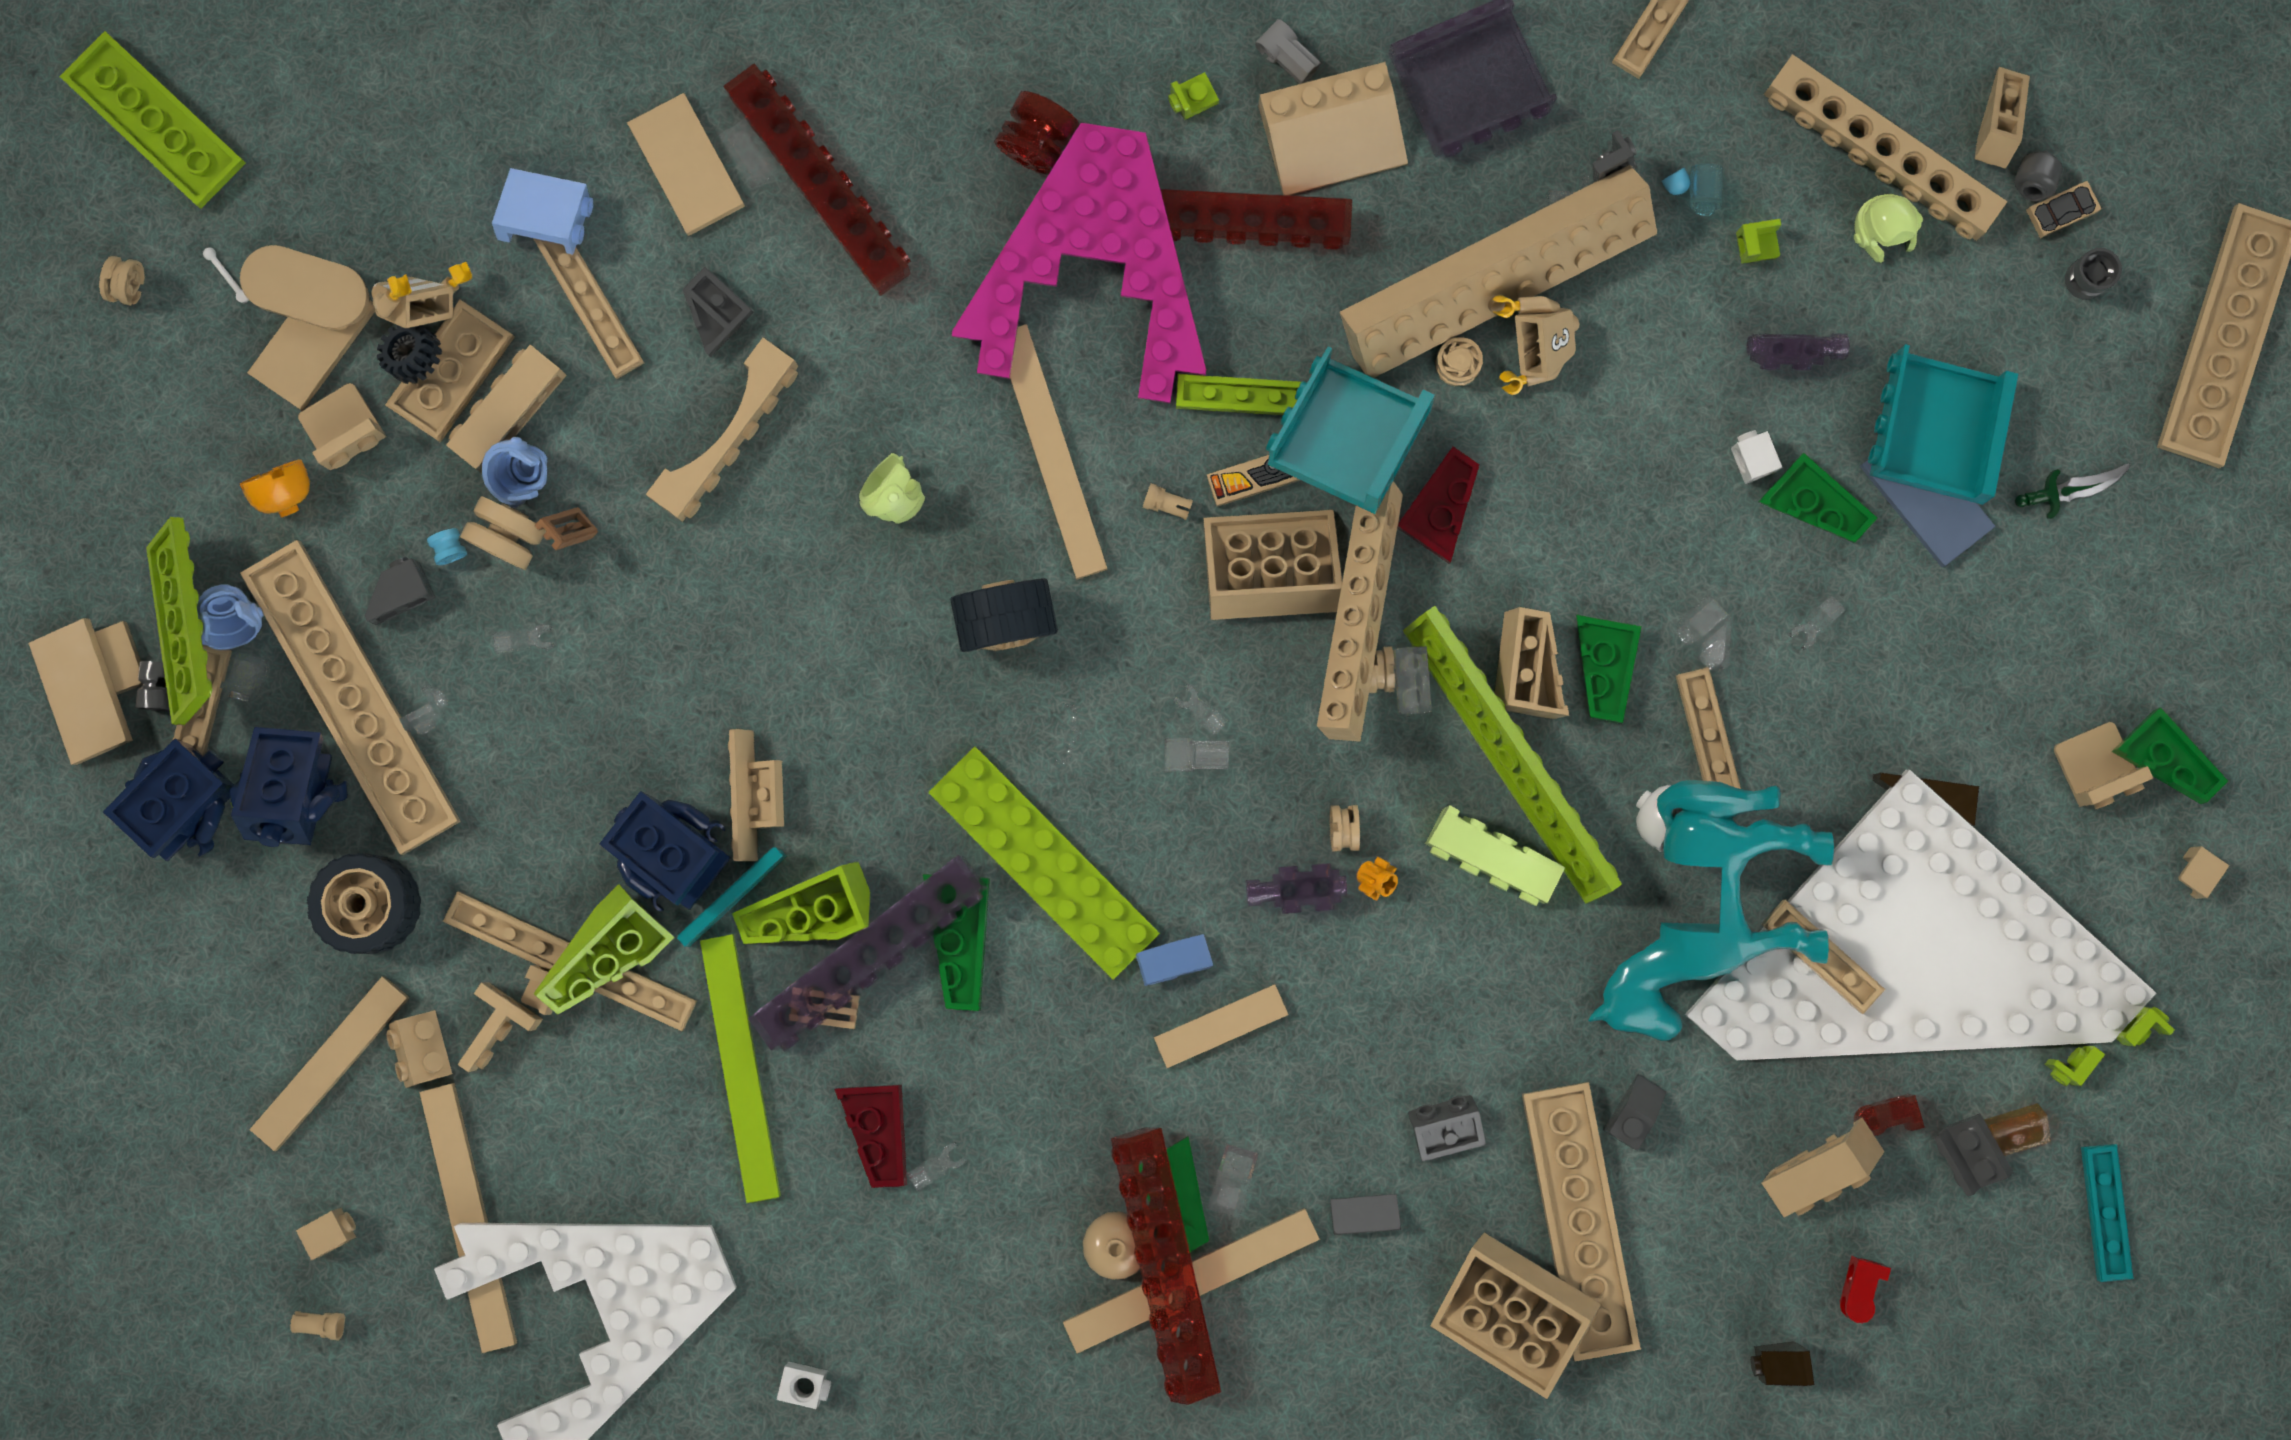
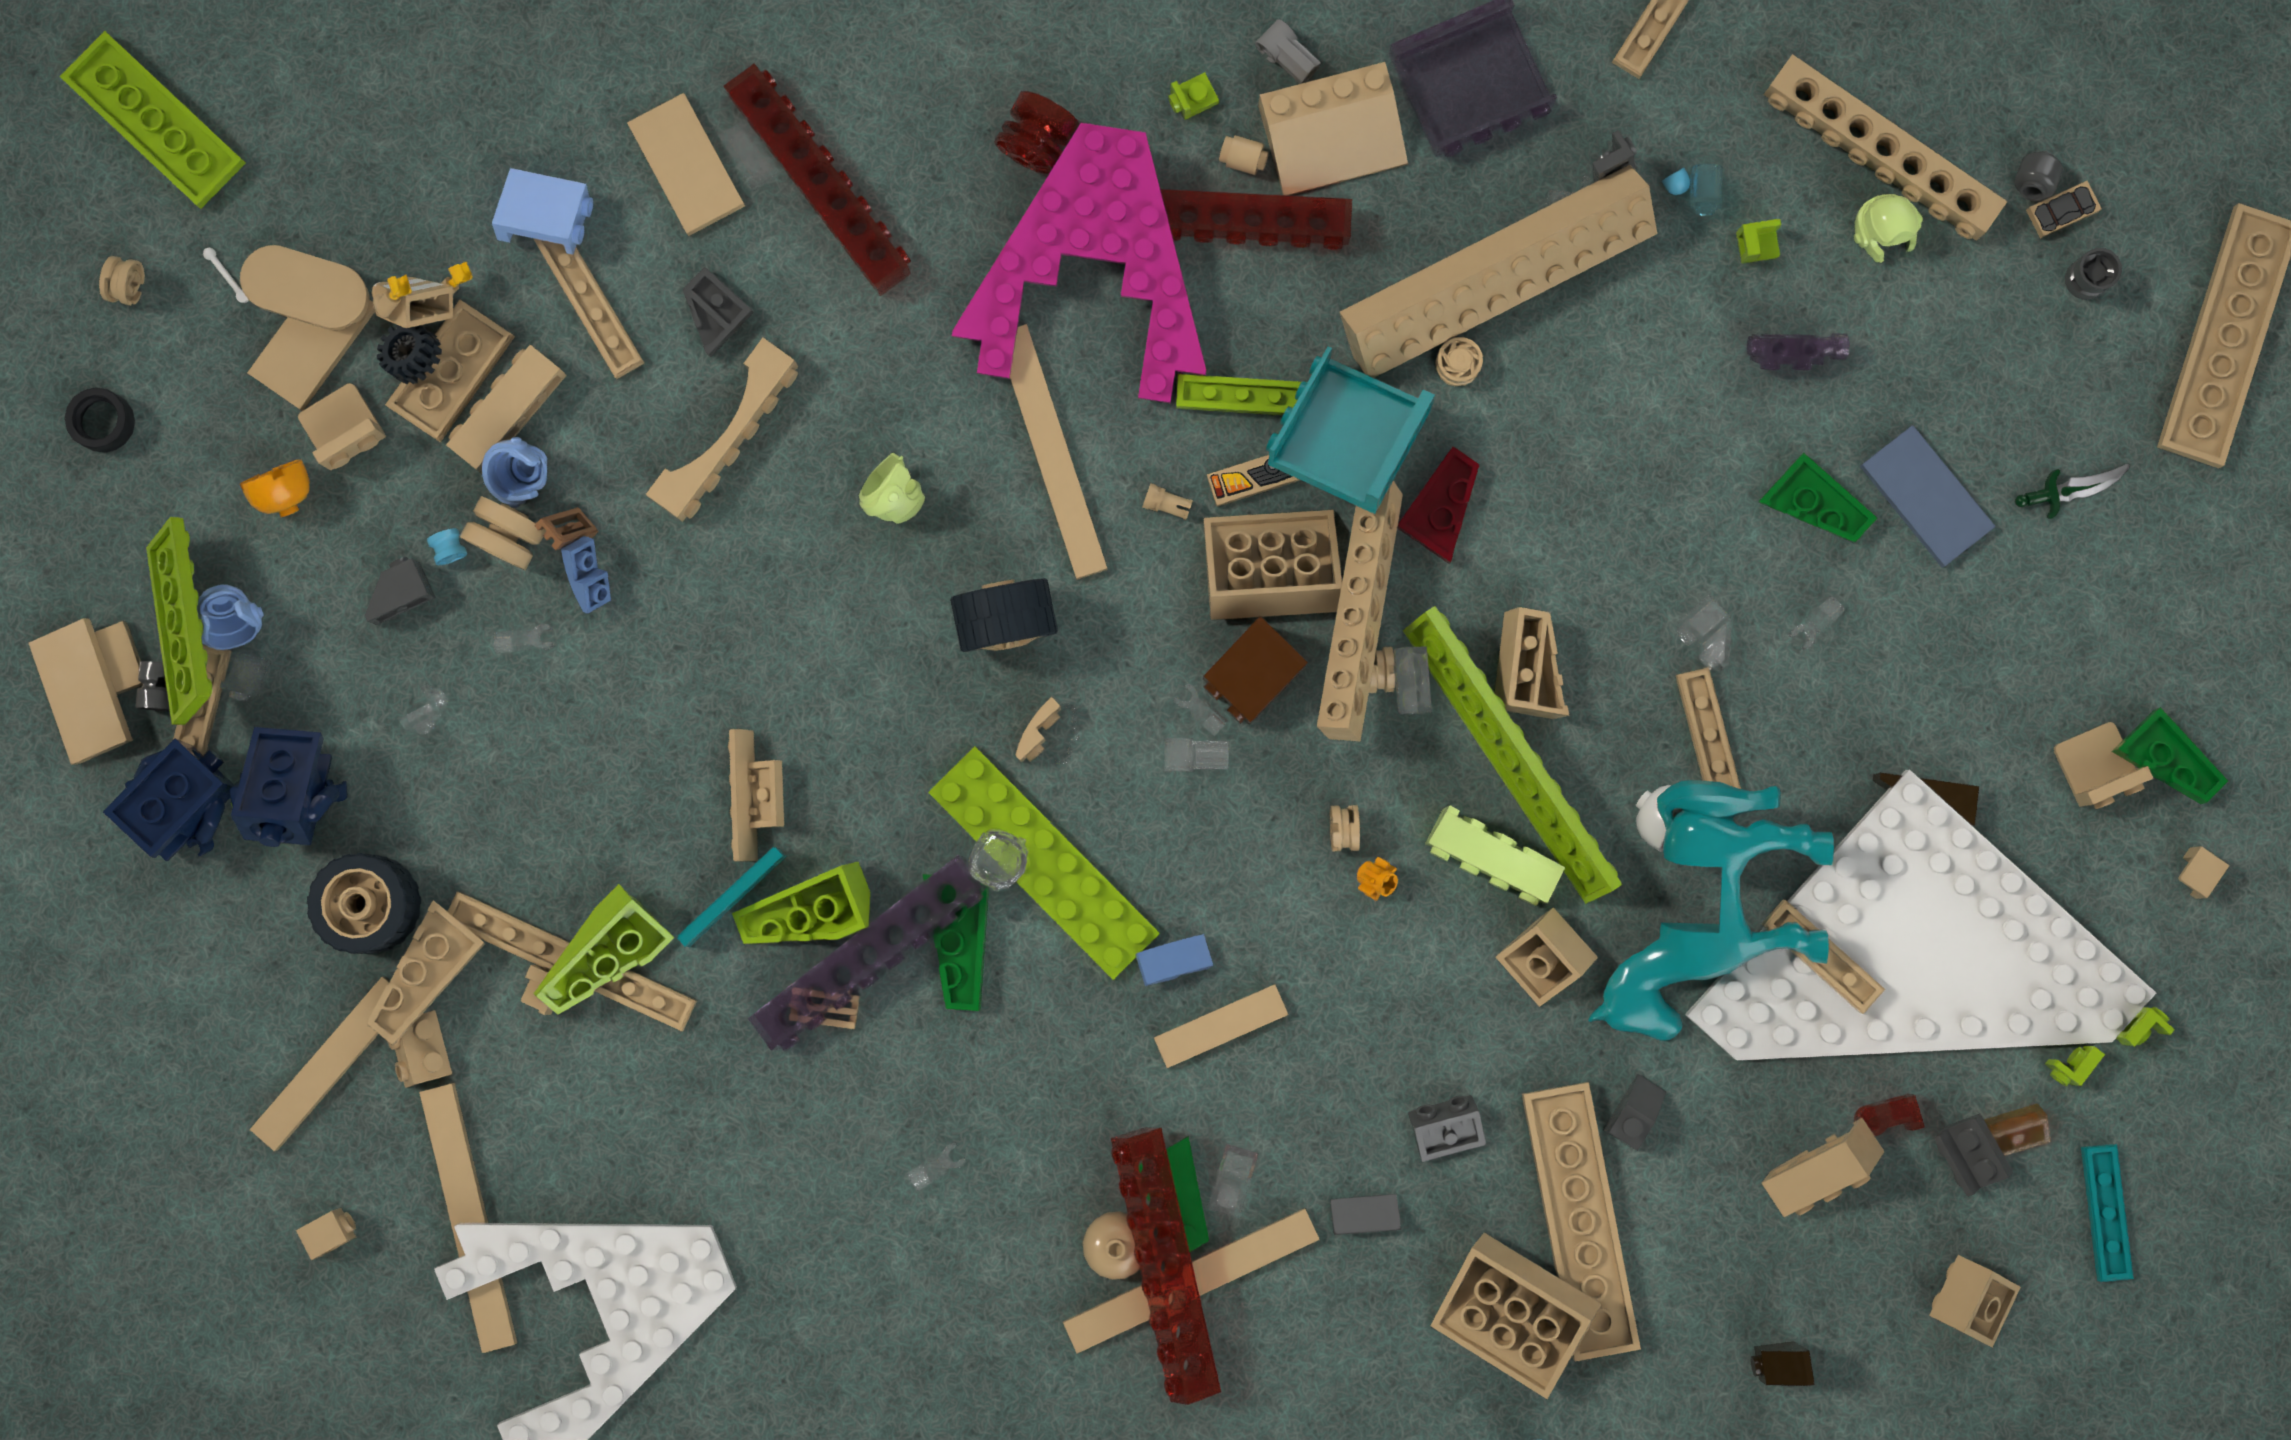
tan plate [240,540,461,855] -> none
tan pin [291,1311,345,1341] -> none
tan bracket [457,982,543,1072] -> none
dark blue torso [599,791,731,911] -> none
lime tile [700,934,781,1203] -> none
white brick [777,1362,831,1409] -> none
dark red wing [834,1084,907,1188] -> none
clear purple brick [1246,863,1347,914] -> none
tan torso [1493,295,1580,395] -> none
green wing [1576,615,1642,724] -> none
white brick [1731,430,1782,484] -> none
red leg [1840,1255,1891,1324] -> none
teal panel [1868,344,2019,505] -> none
tan slope [1975,67,2030,169] -> none
none -> black tyre [64,387,135,453]
none -> tan wing [366,900,485,1046]
none -> medium blue slope [561,536,611,613]
none -> clear helmet [967,829,1029,892]
none -> tan slope [1016,697,1061,762]
none -> reddish brown slope [1203,616,1308,725]
none -> tan brick [1219,135,1269,175]
none -> tan slope [1496,907,1598,1007]
none -> tan slope [1929,1255,2021,1348]

